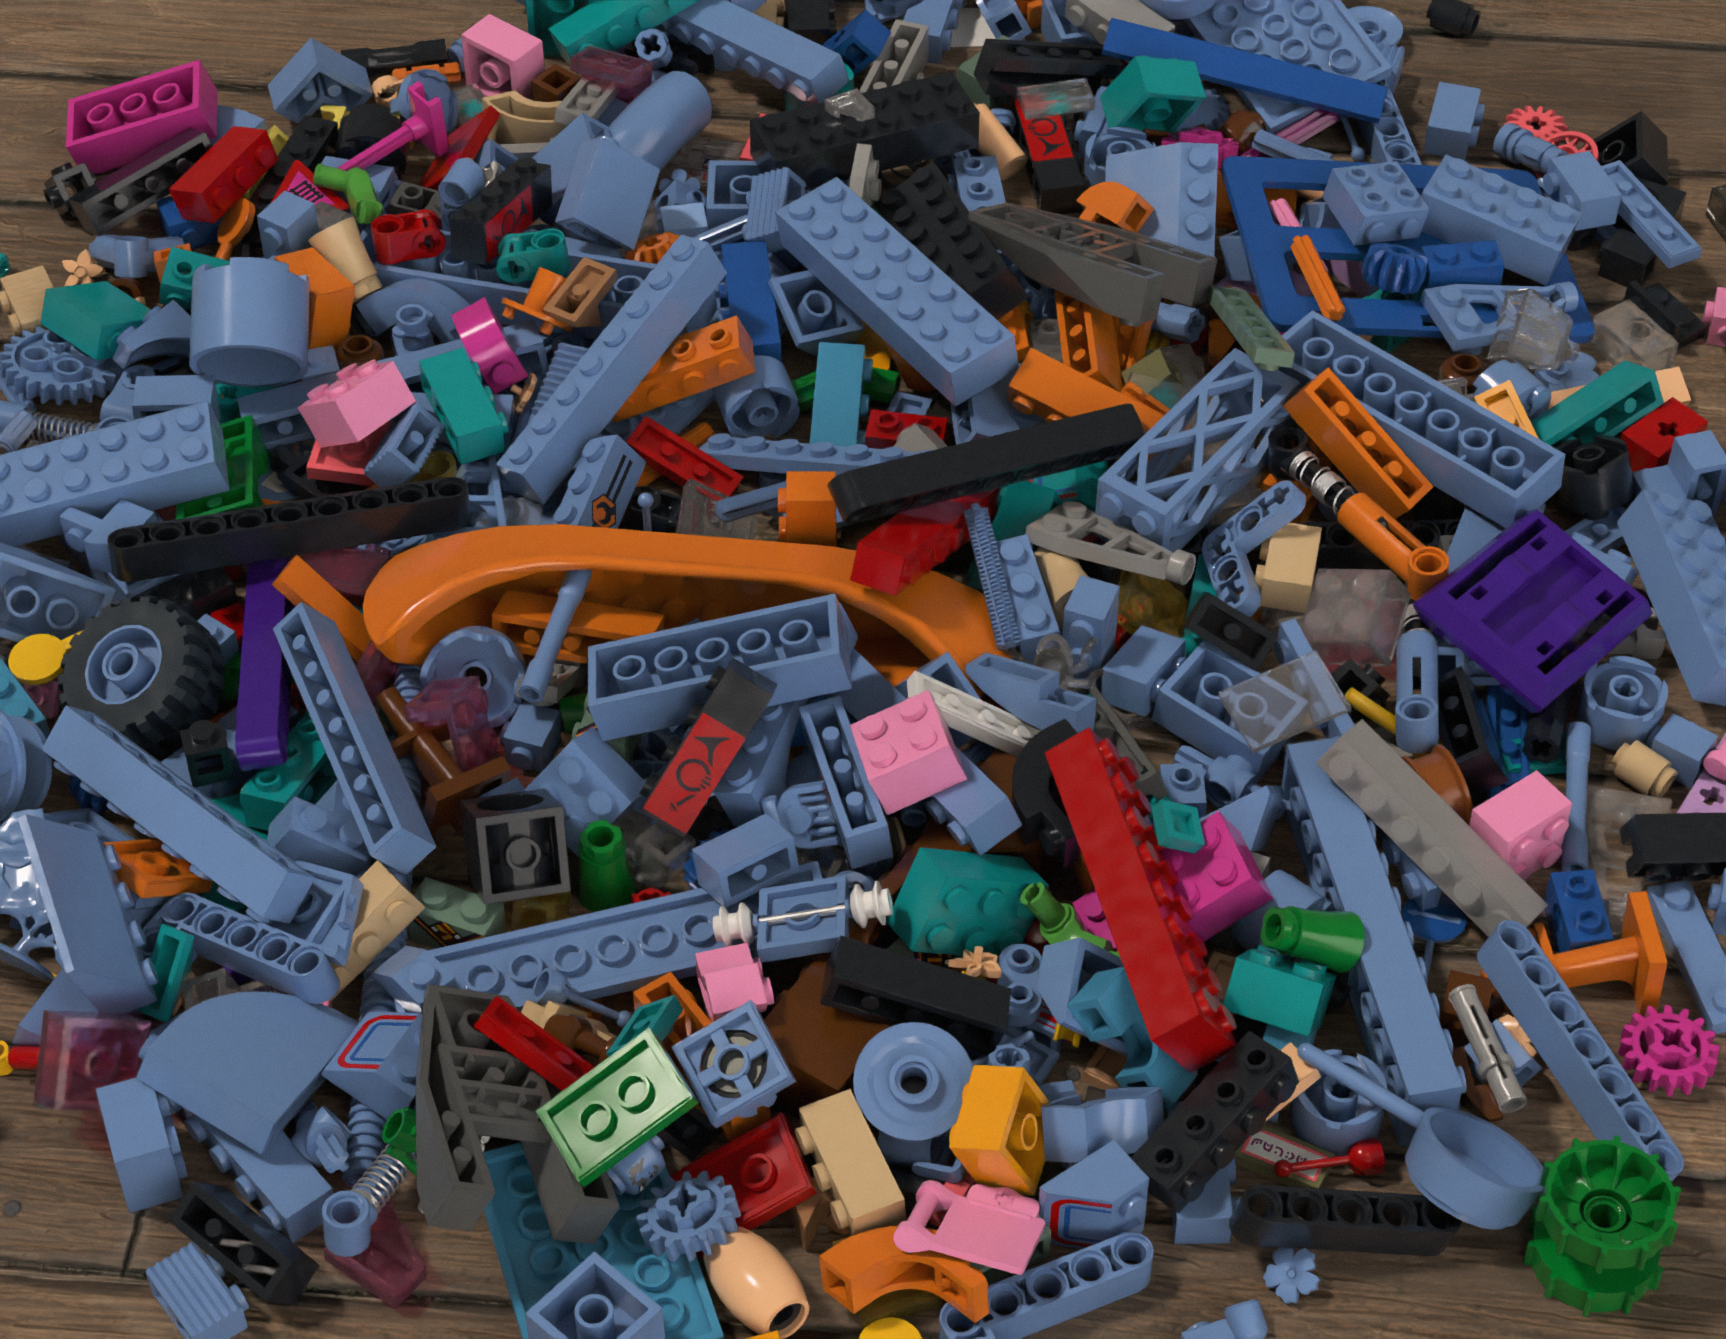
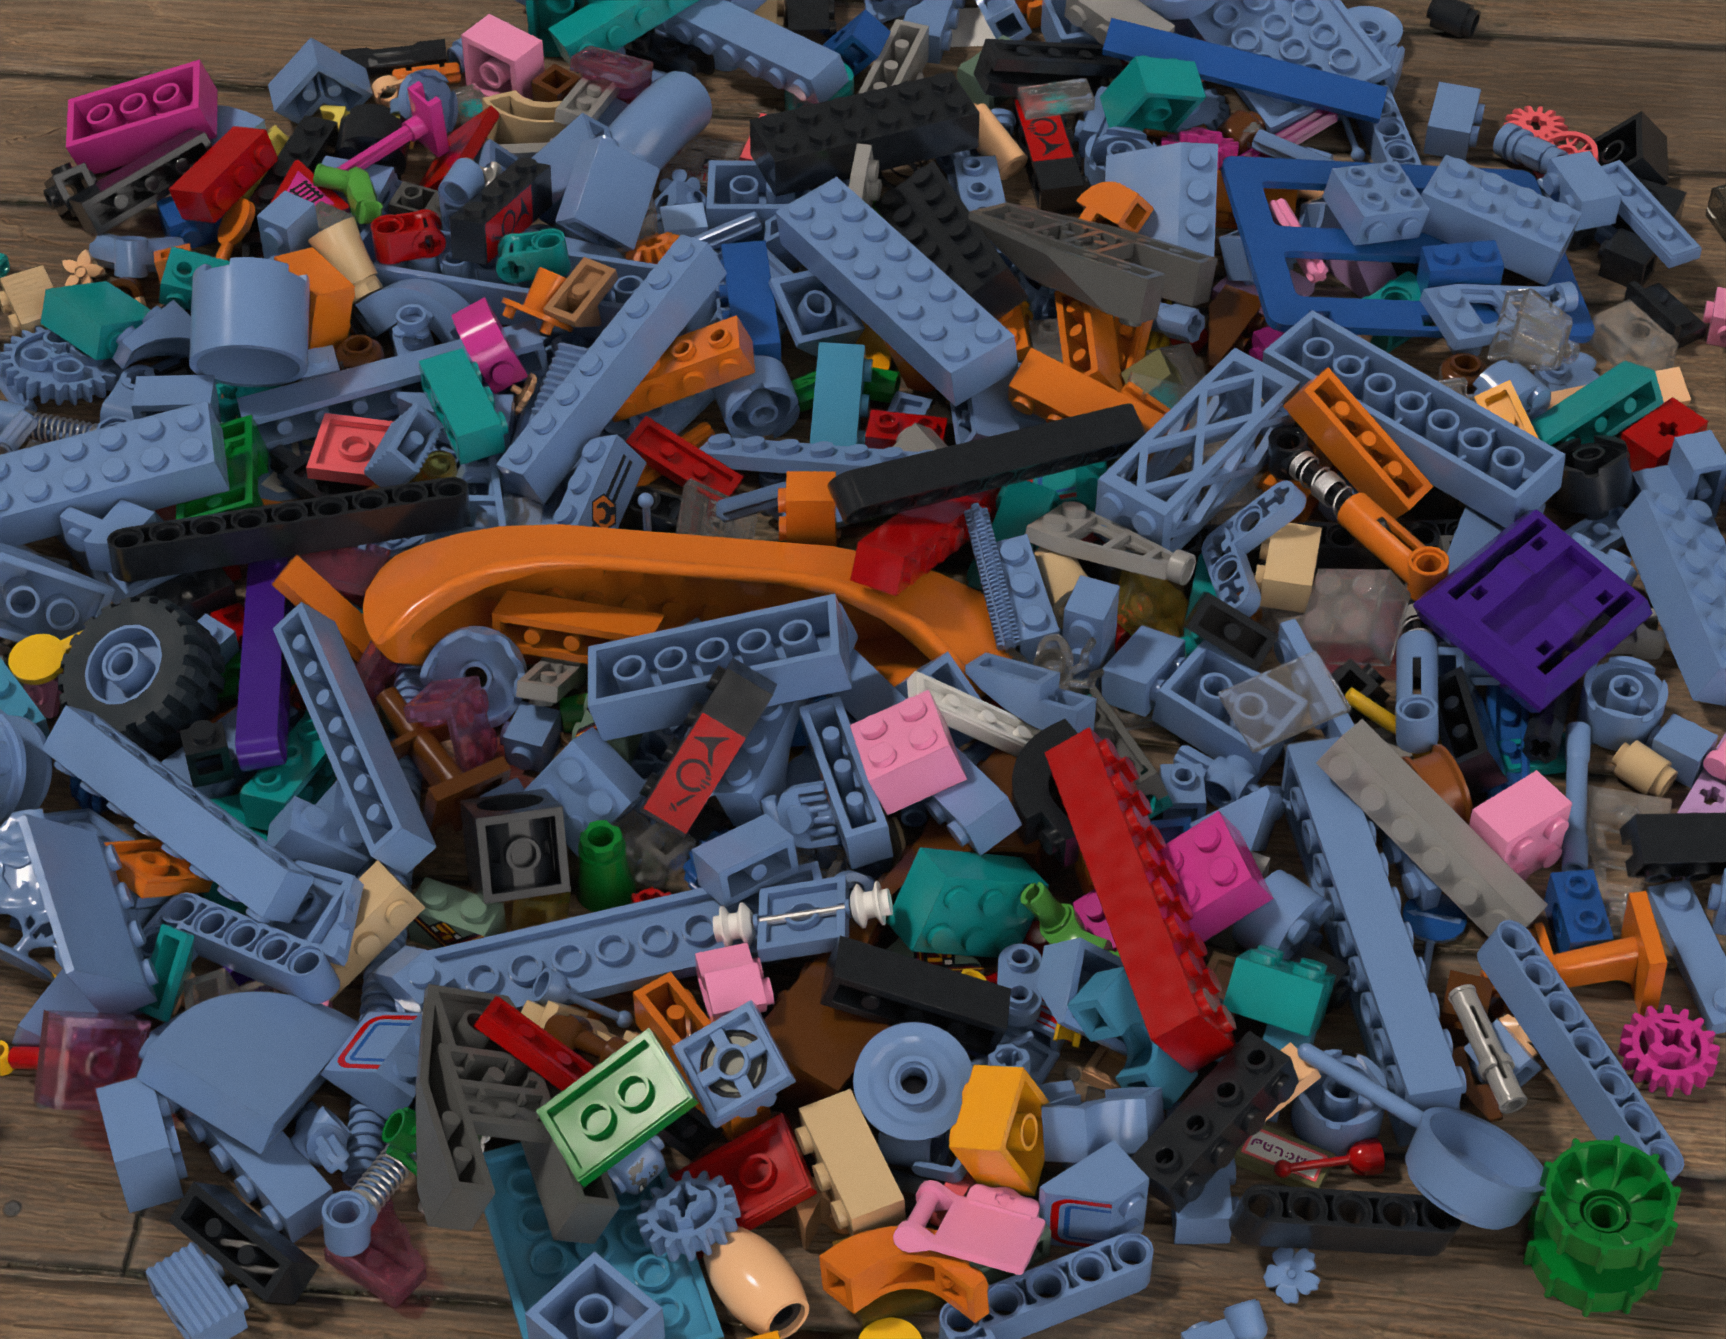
bright pink brick [297,359,416,448] -> none
medium blue piece [518,570,592,703] -> none
teal plate [606,995,683,1057] -> none
medium blue axle [635,29,673,69] -> none
medium blue brick [742,167,807,254] -> none
clear tile [825,88,875,121] -> none
light nougat plant [948,946,1002,978] -> none
teal plate [1151,799,1205,854] -> none
sand green plate [1206,285,1295,371] -> none
green plant [1260,906,1365,973] -> none
orange axle [1290,235,1346,321] -> none
blue gear [1362,242,1428,294] -> none

